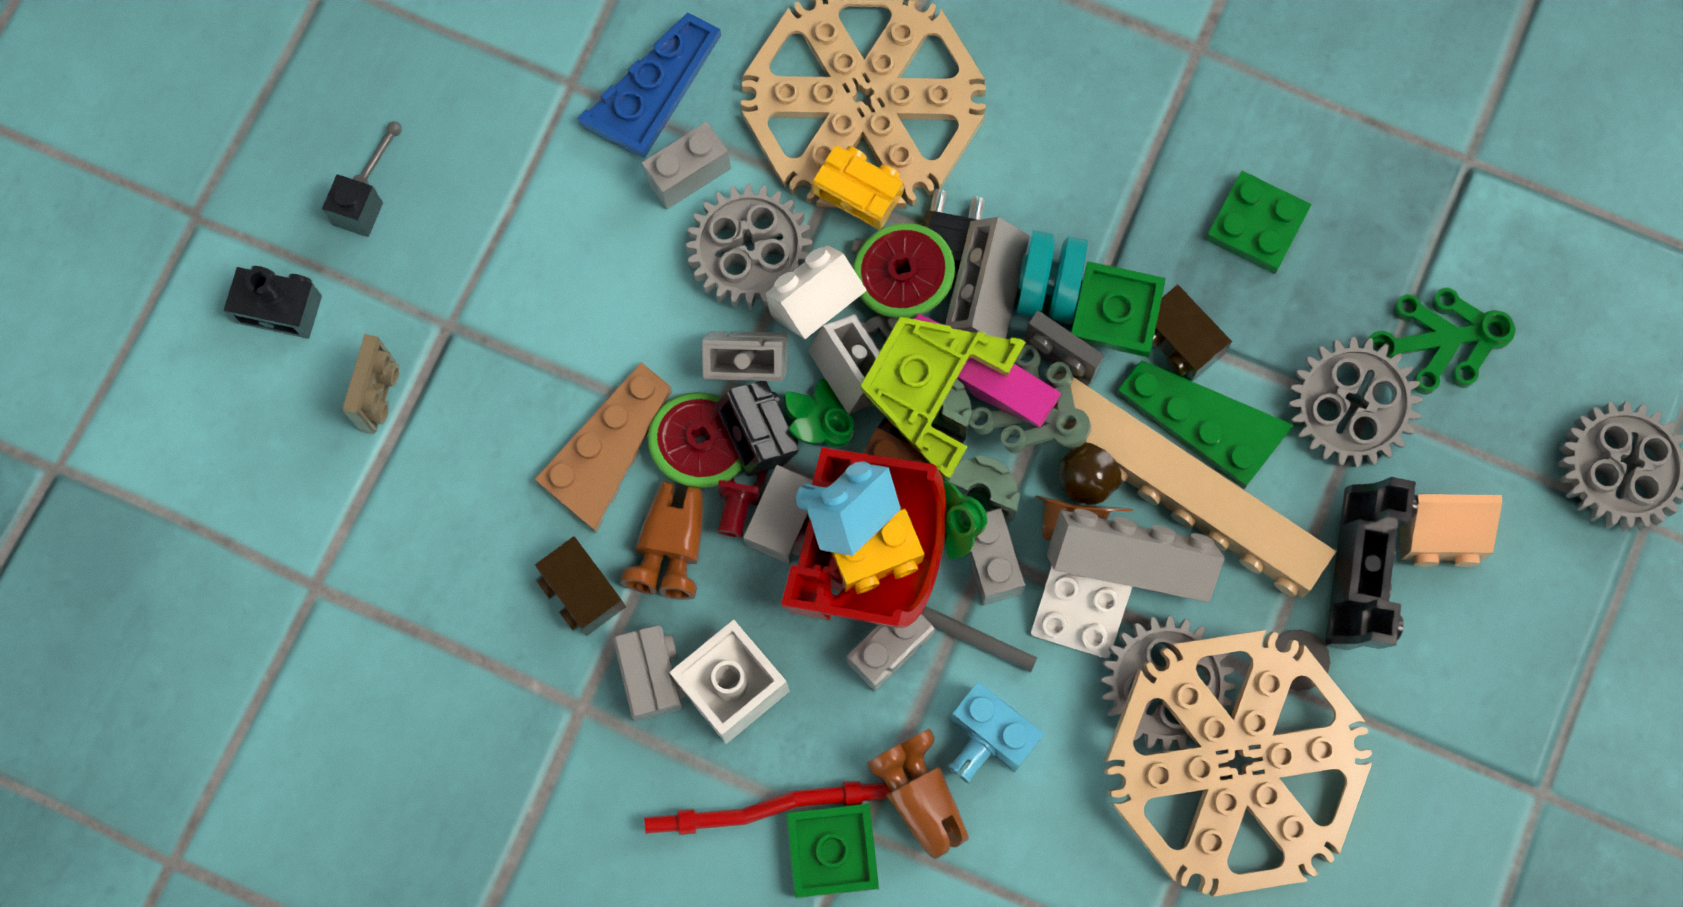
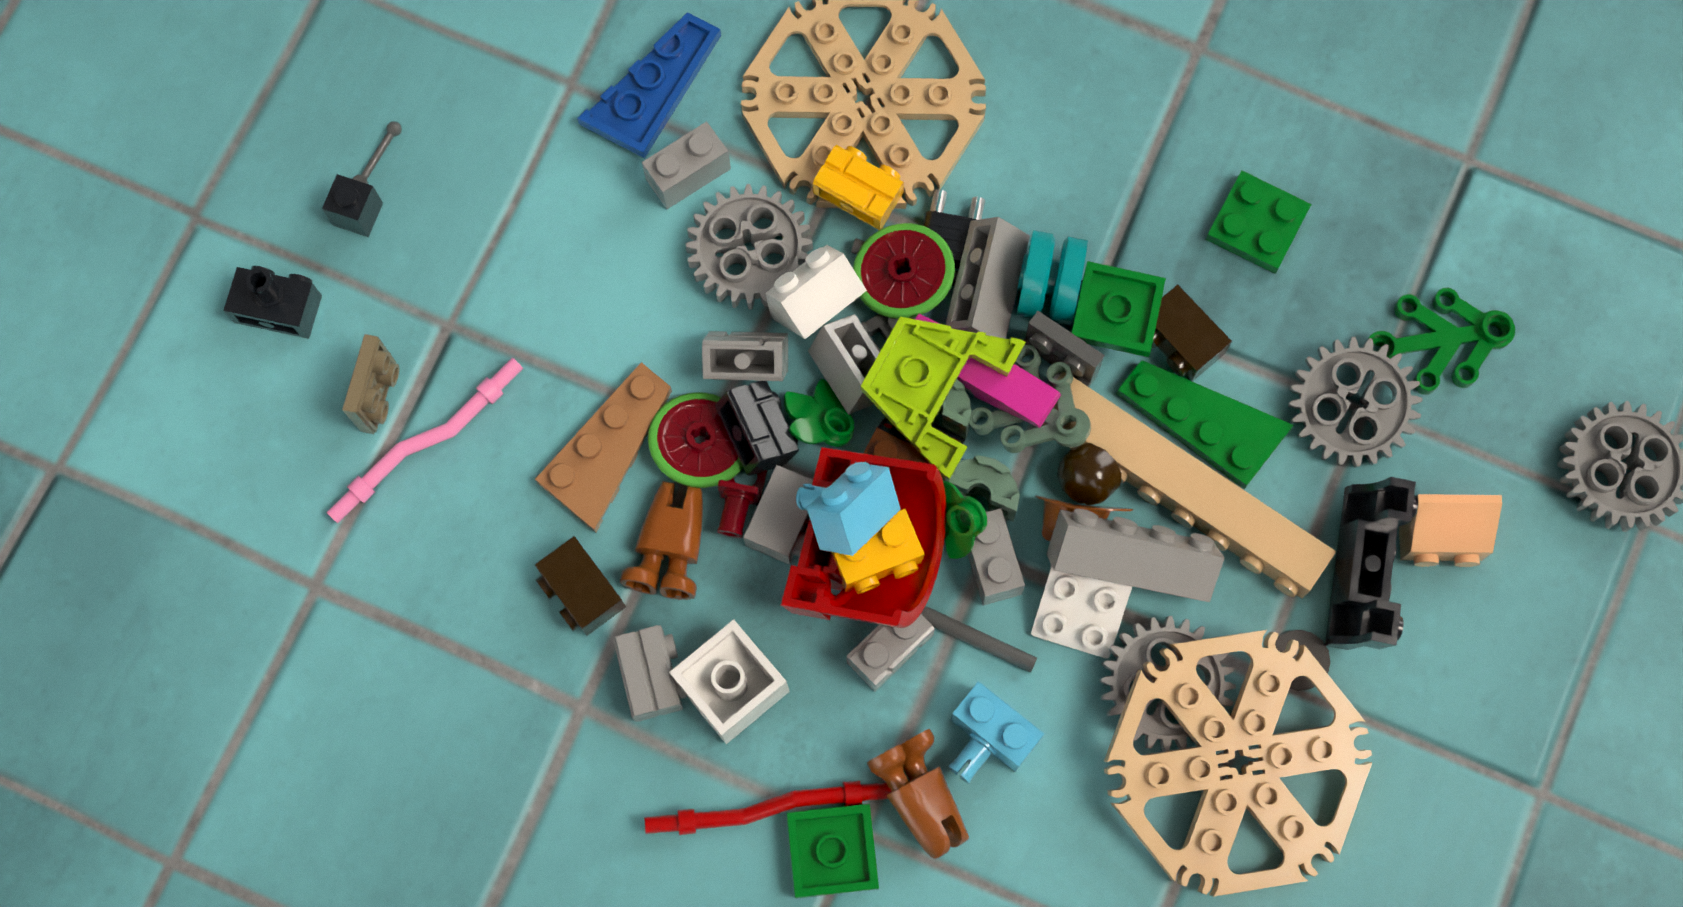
none -> bright pink bar [326,358,523,523]

